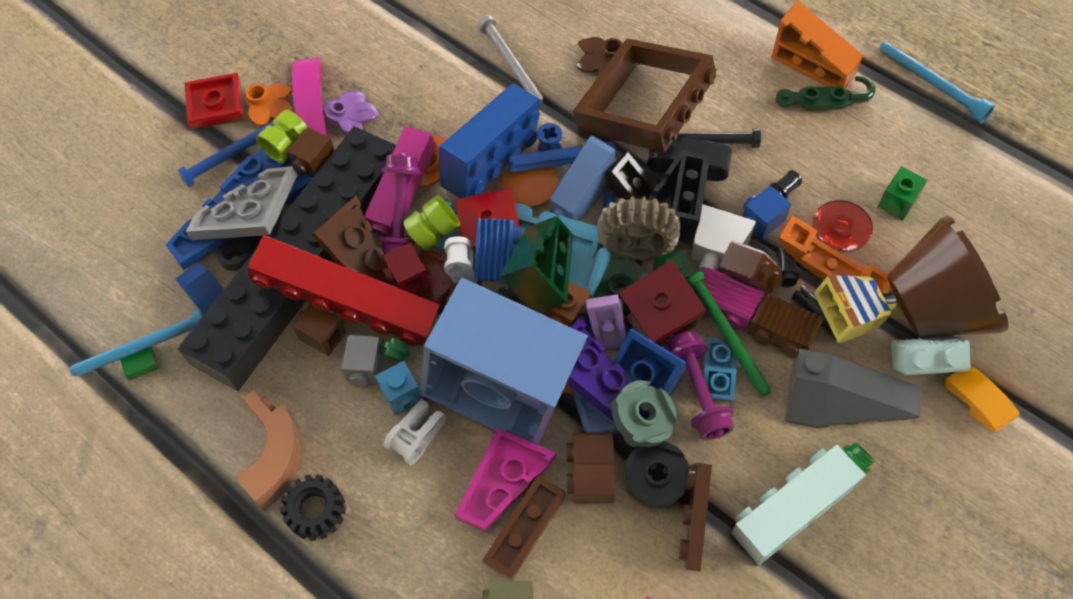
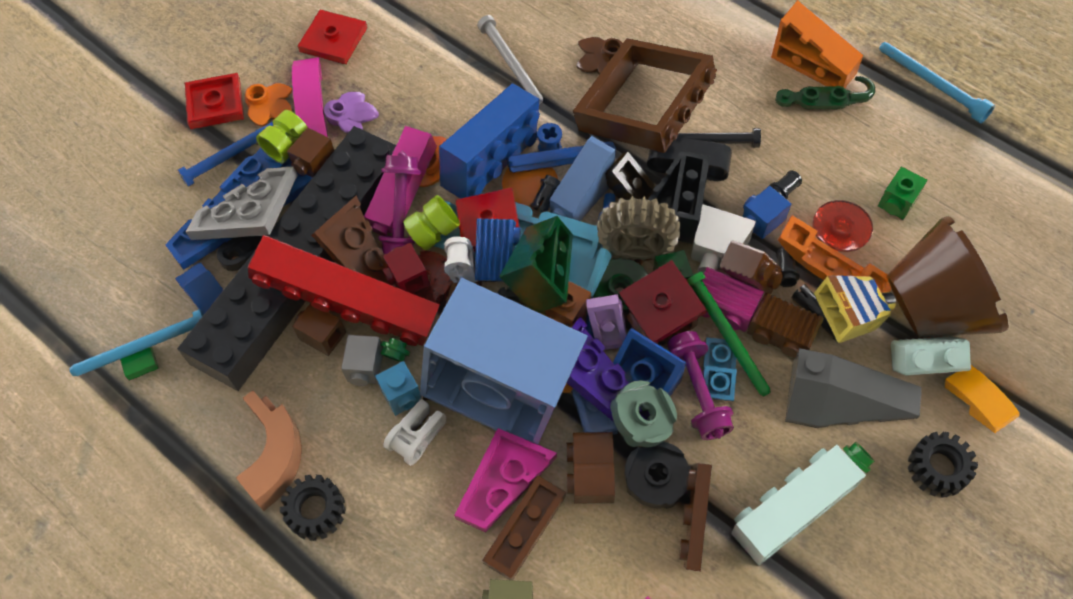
none -> red plate [298,9,368,65]
none -> black pin [530,175,561,213]
none -> black tyre [908,431,978,497]

